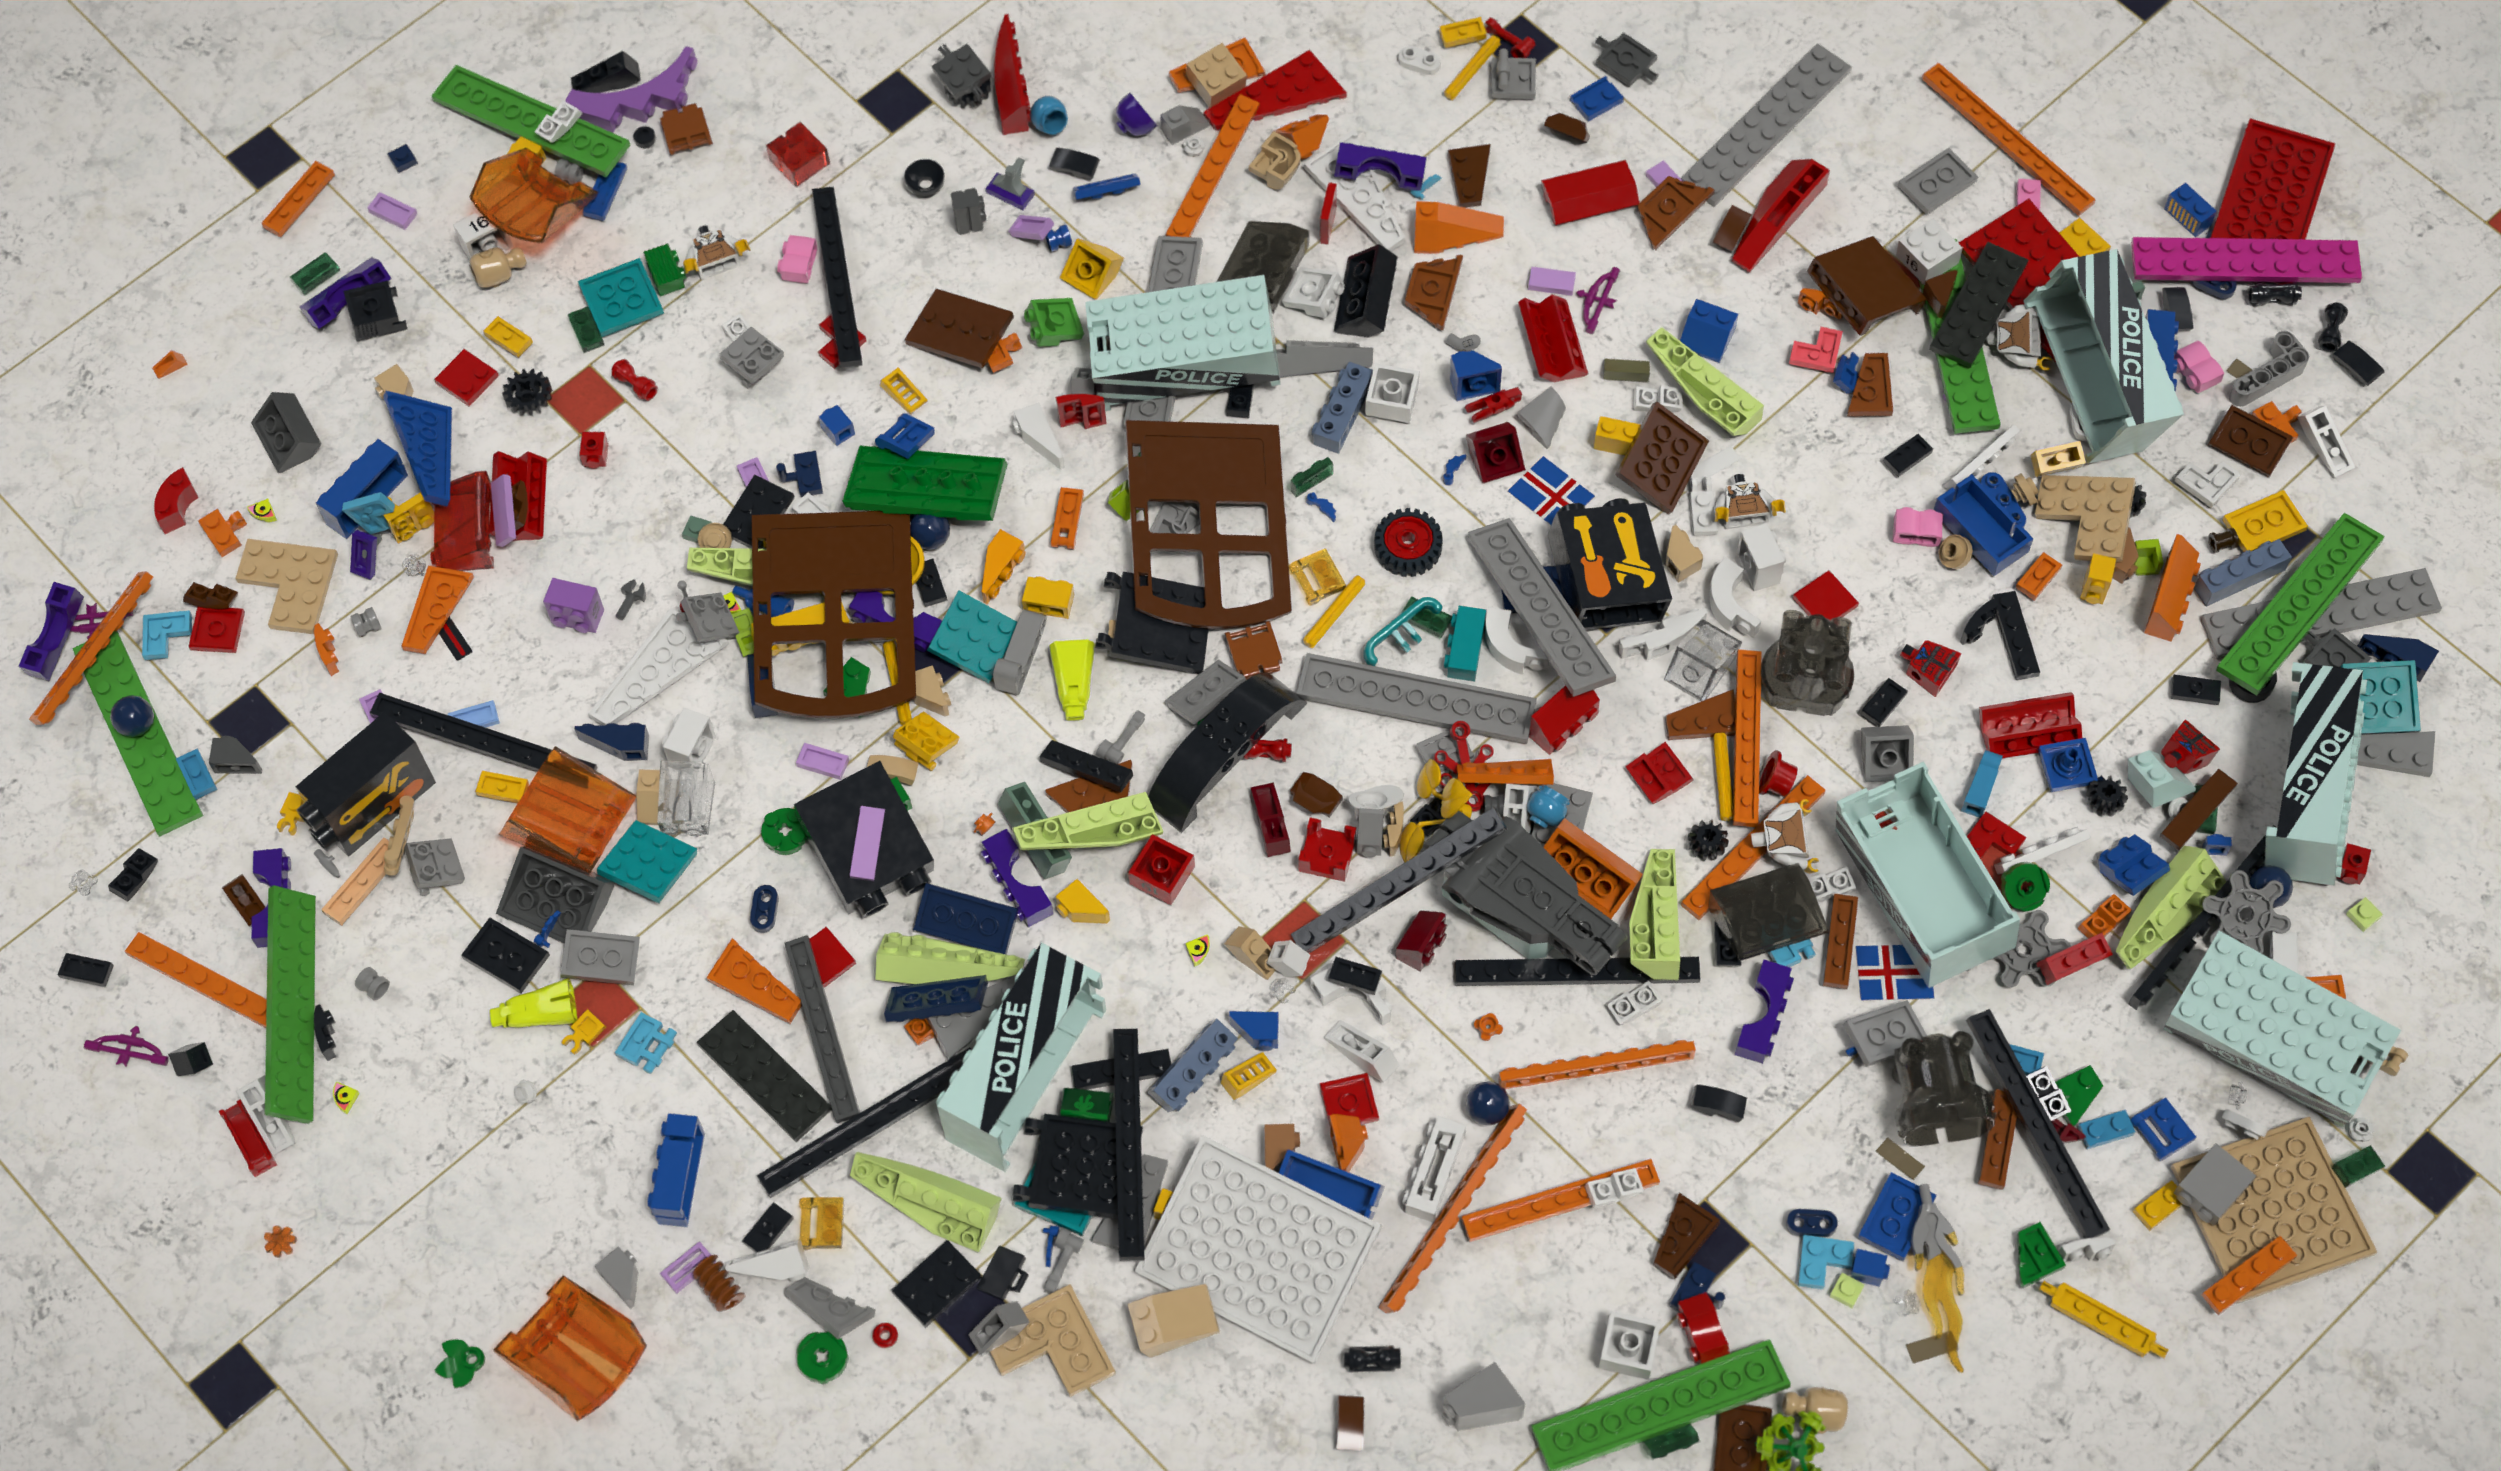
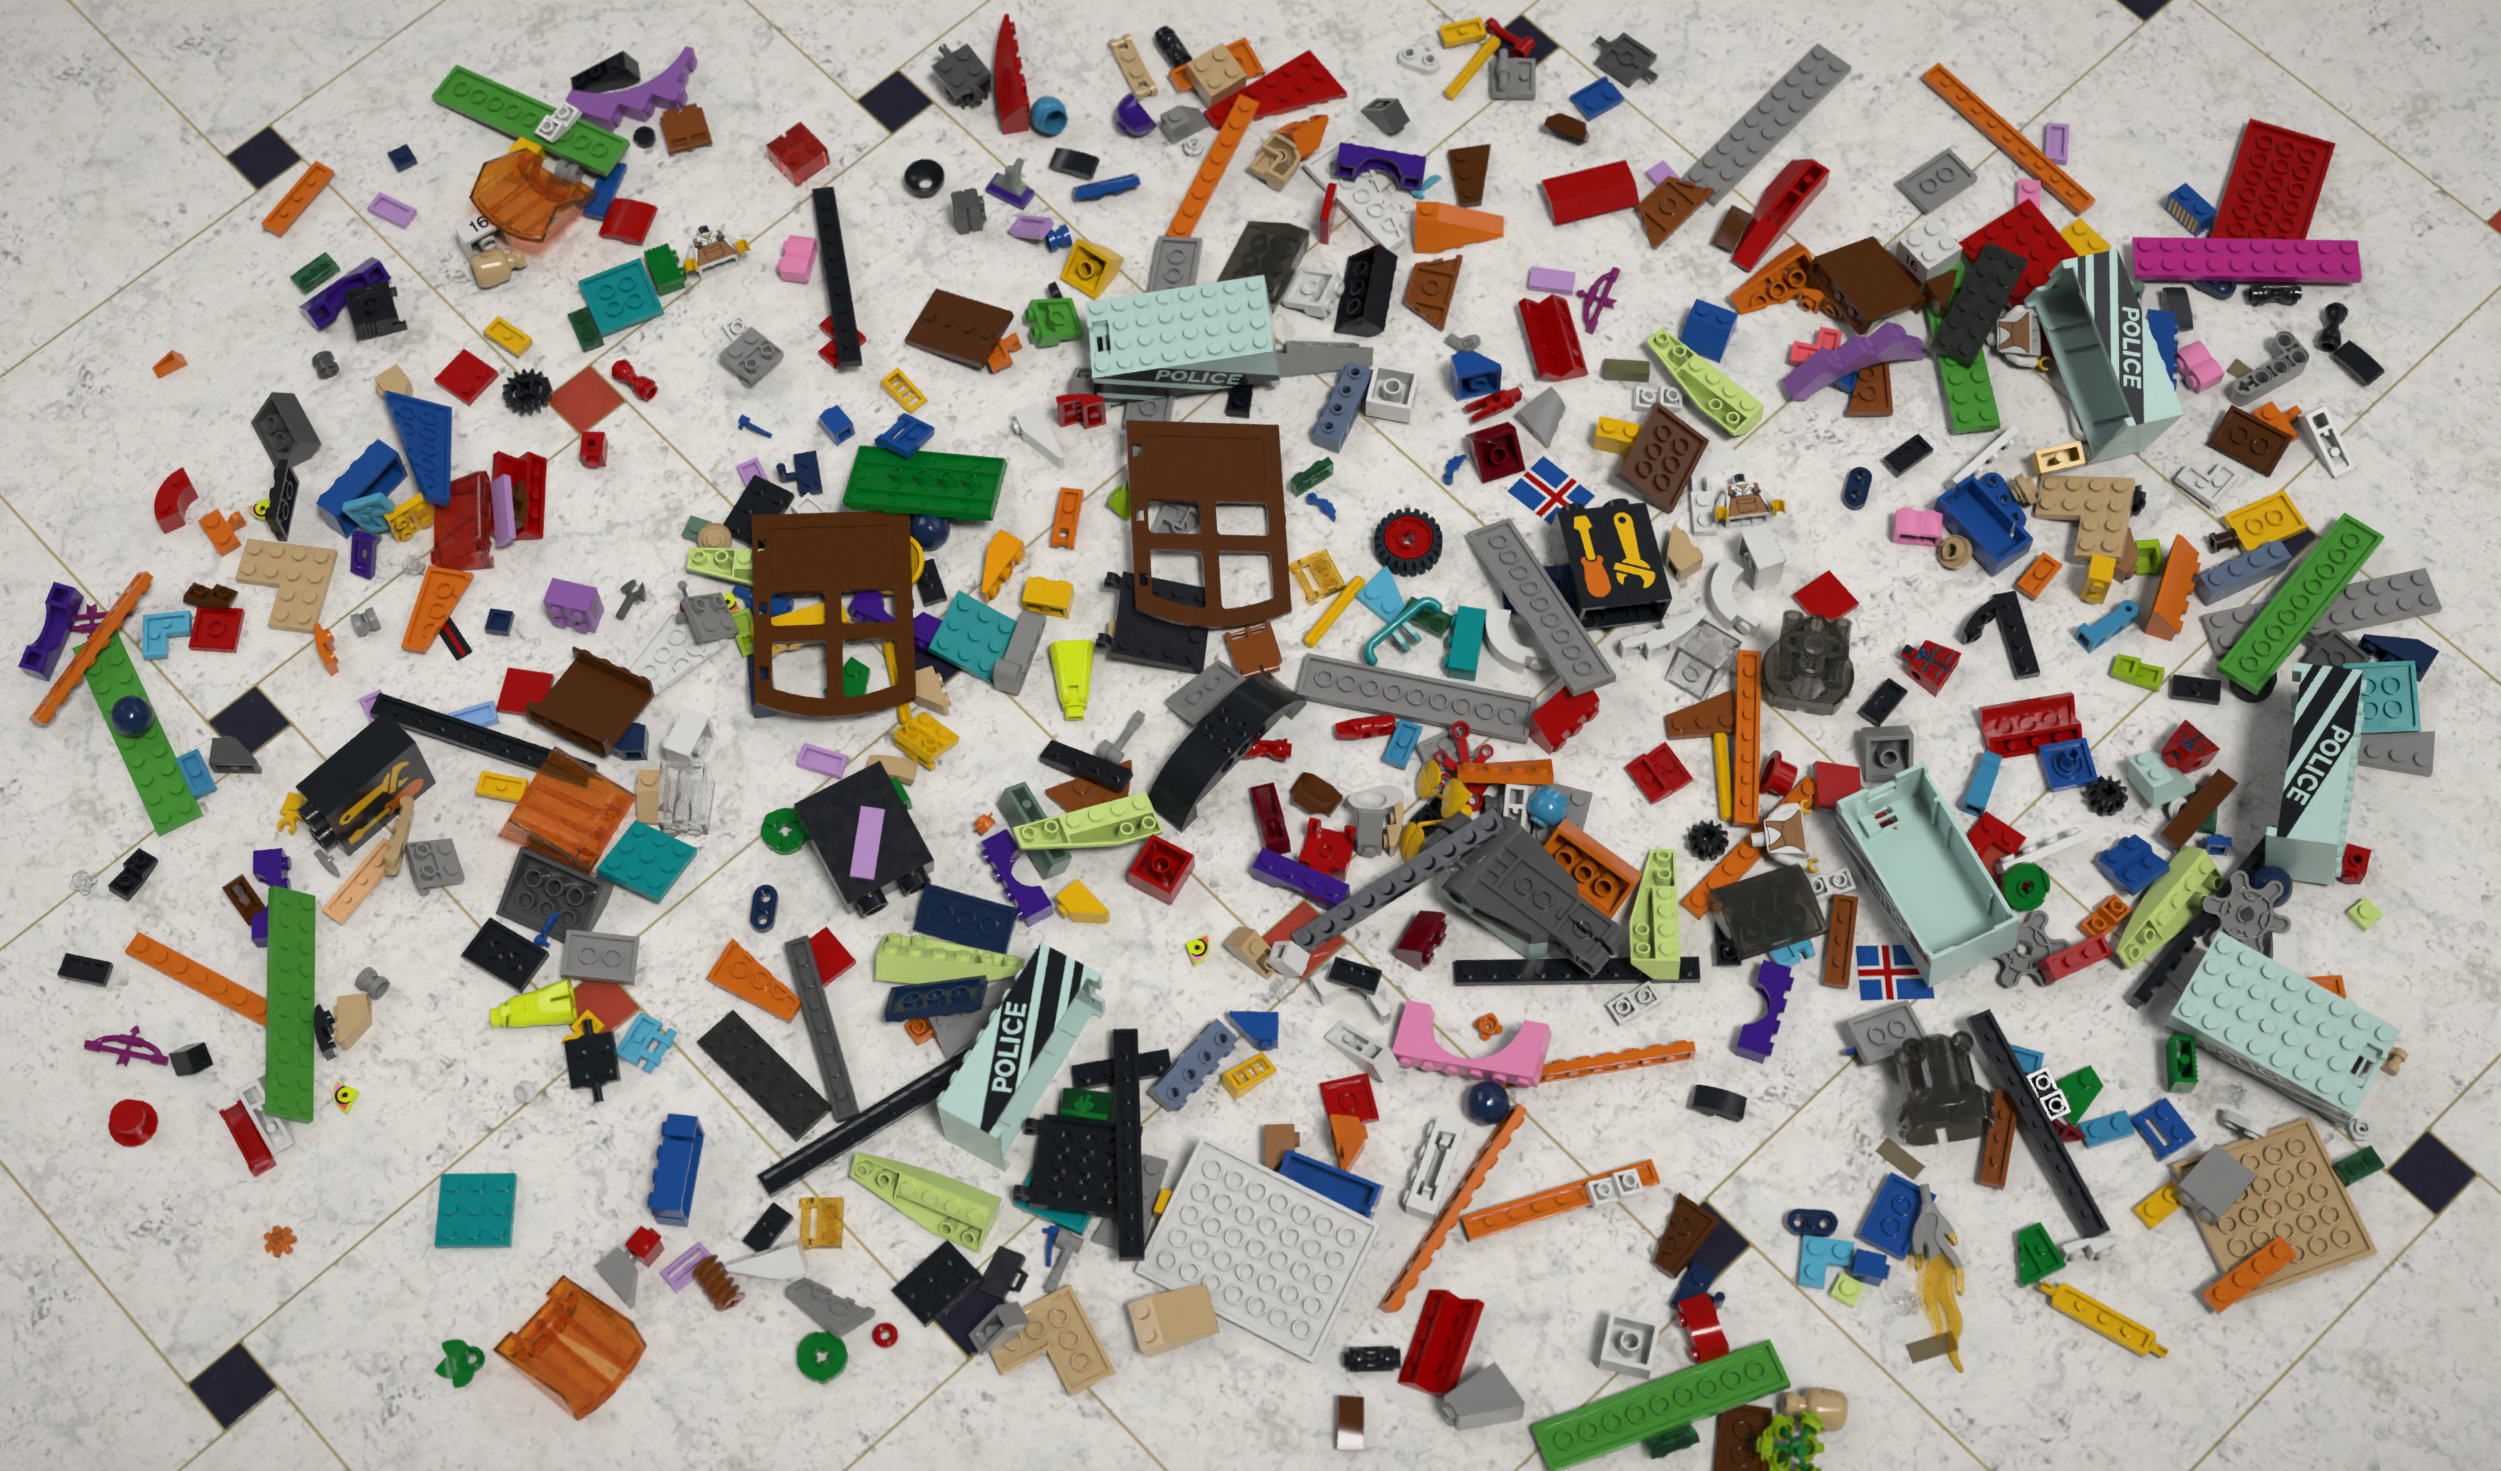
none -> red piece [108,1099,159,1147]
none -> black plate [265,459,300,542]
none -> dark grey wheel [311,351,339,379]
none -> tan slope [333,993,372,1051]
none -> teal plate [435,1173,518,1248]
none -> dark blue plate [485,608,515,636]
none -> red tile [496,667,555,717]
none -> reddish brown panel [525,646,655,757]
none -> black plate [564,1019,621,1103]
none -> red slope [599,198,658,244]
none -> red brick [625,1225,665,1268]
none -> blue piece [738,414,773,438]
none -> black tile [1047,282,1063,299]
none -> tan plate [1108,33,1158,101]
none -> black piece [1154,26,1192,69]
none -> dark purple arch [1252,847,1350,911]
none -> red hinge [1335,714,1396,740]
none -> medium azure wing [1356,566,1406,624]
none -> dark grey slope [1361,98,1410,134]
none -> dark azure plate [1383,719,1423,770]
none -> bright pink arch [1392,1000,1552,1089]
none -> red slope [1397,1289,1485,1397]
none -> orange wedge [1730,243,1820,314]
none -> medium lavender arch [1782,322,1927,401]
none -> red tile [1813,761,1861,810]
none -> dark blue plate [1843,467,1872,510]
none -> lavender tile [2044,122,2069,166]
none -> dark azure leg [2074,600,2139,654]
none -> lime slope [2111,654,2165,692]
none -> green brick [2165,1035,2199,1093]

